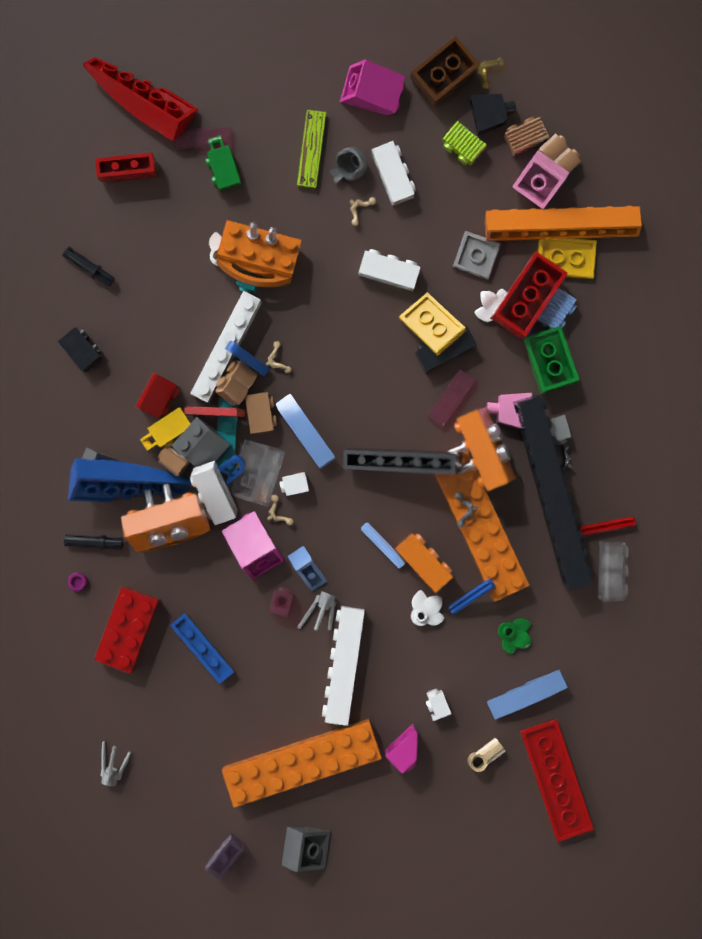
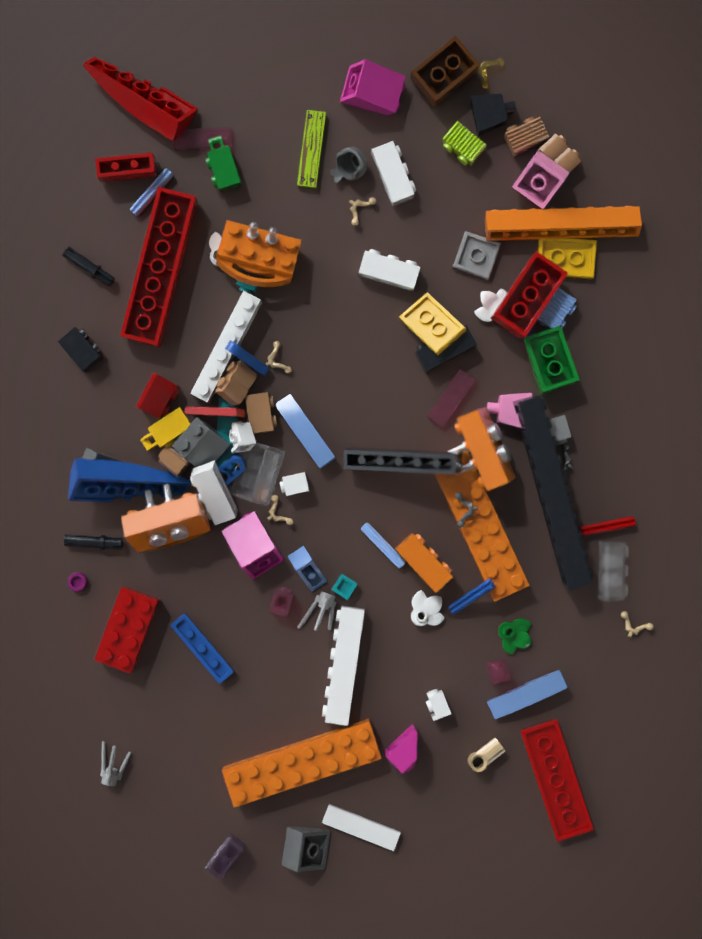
none -> red brick [120,187,198,348]
none -> light blue axle [130,168,173,216]
none -> white brick [229,421,256,453]
none -> white tile [322,804,401,851]
none -> teal plate [331,573,358,600]
none -> clear pink brick [485,658,511,684]
none -> tan piece [621,611,654,637]

